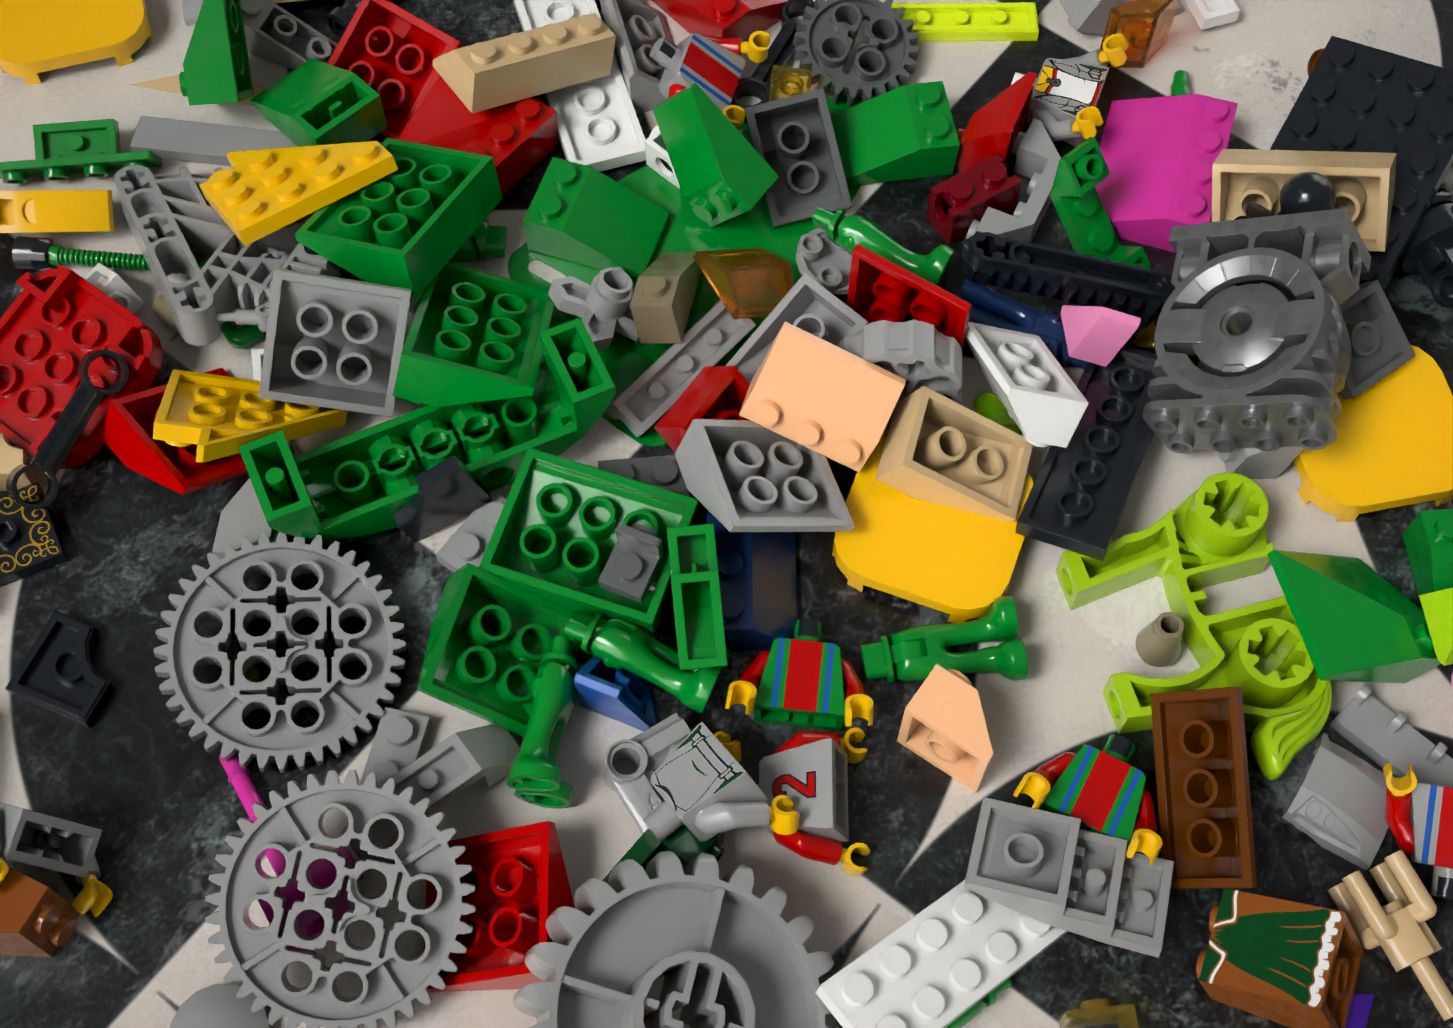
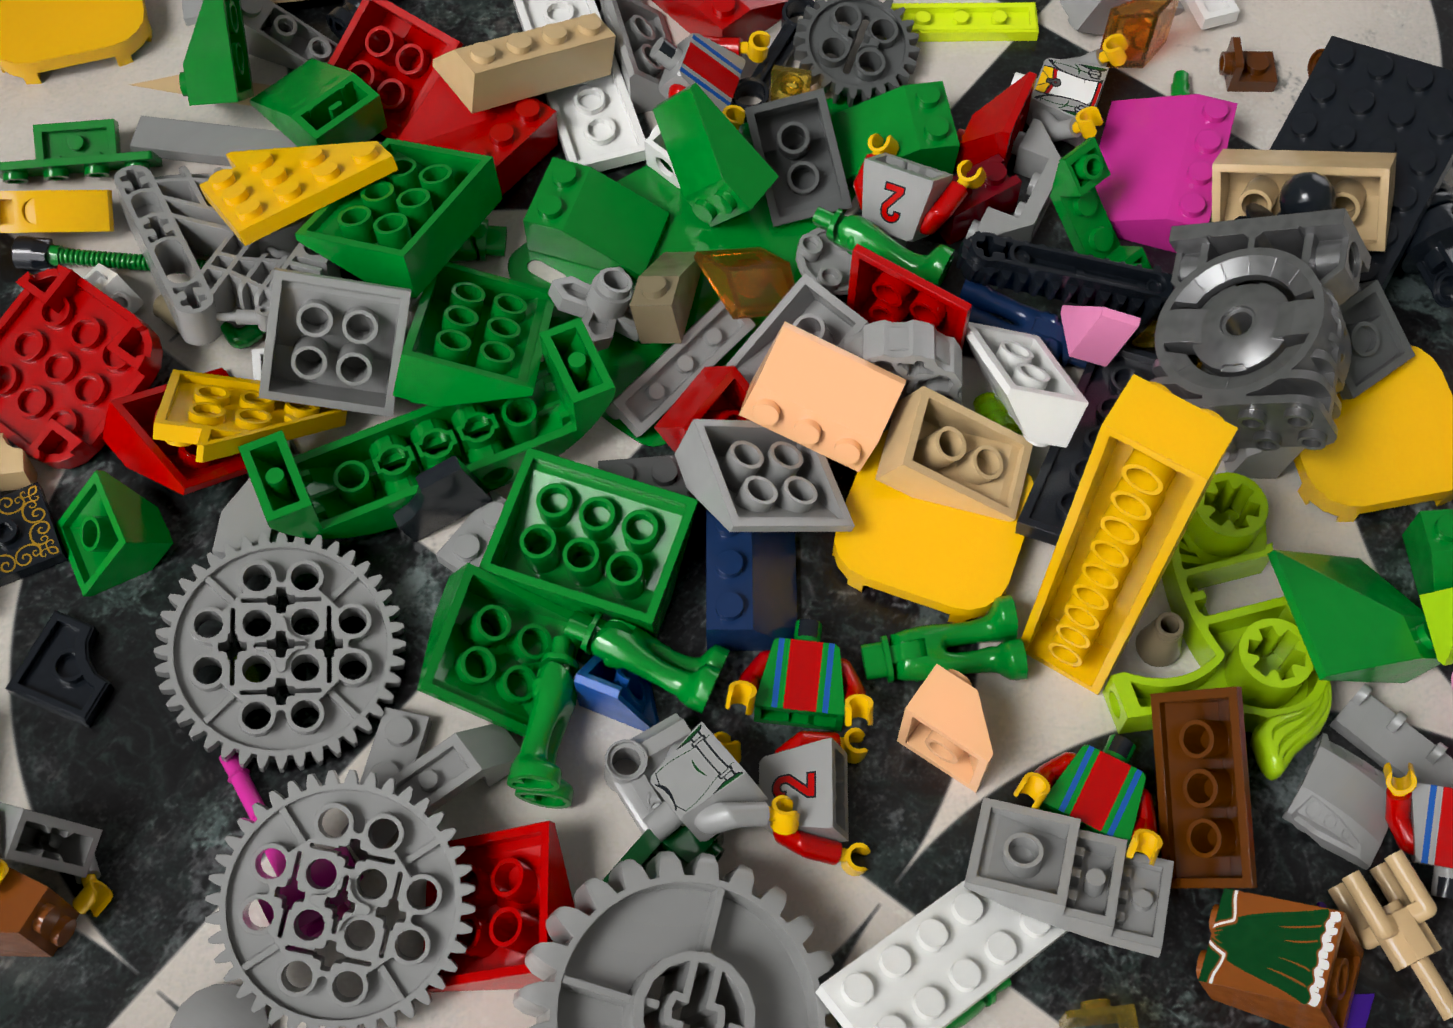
black piece [6,350,129,509] -> none
dark grey bracket [598,523,665,604] -> none
green slope [667,524,727,670] -> none
none -> green slope [55,470,173,597]
none -> light grey torso [853,133,986,247]
none -> yellow brick [1021,374,1238,695]
none -> reddish brown bracket [1219,37,1278,92]

